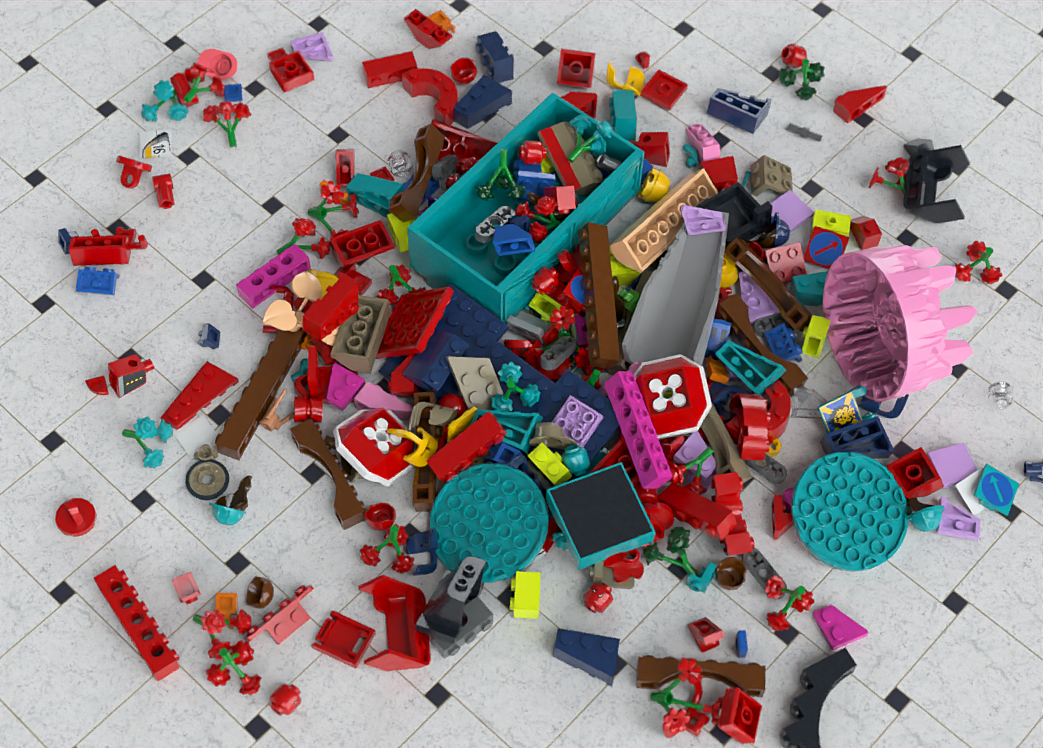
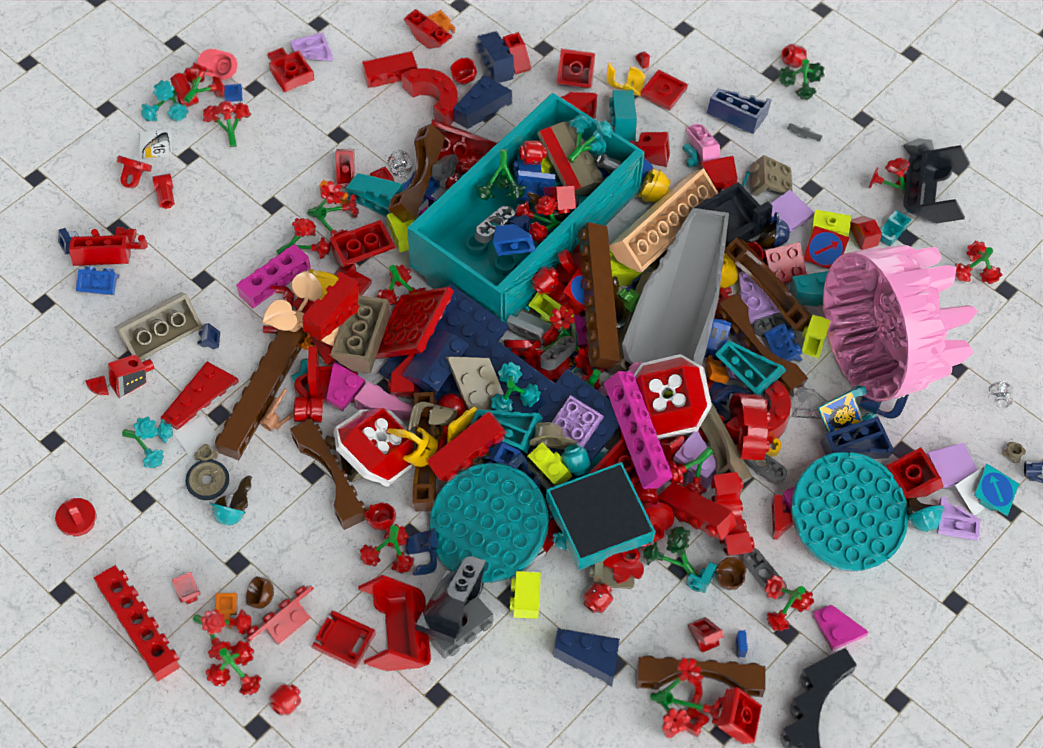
lavender wing [681,205,726,235] -> none
red slope [833,85,887,124] -> none
none -> dark tan slope [114,292,203,360]
none -> slope [503,32,531,75]
none -> teal slope [880,210,912,247]
none -> dark tan plate [1002,442,1026,463]

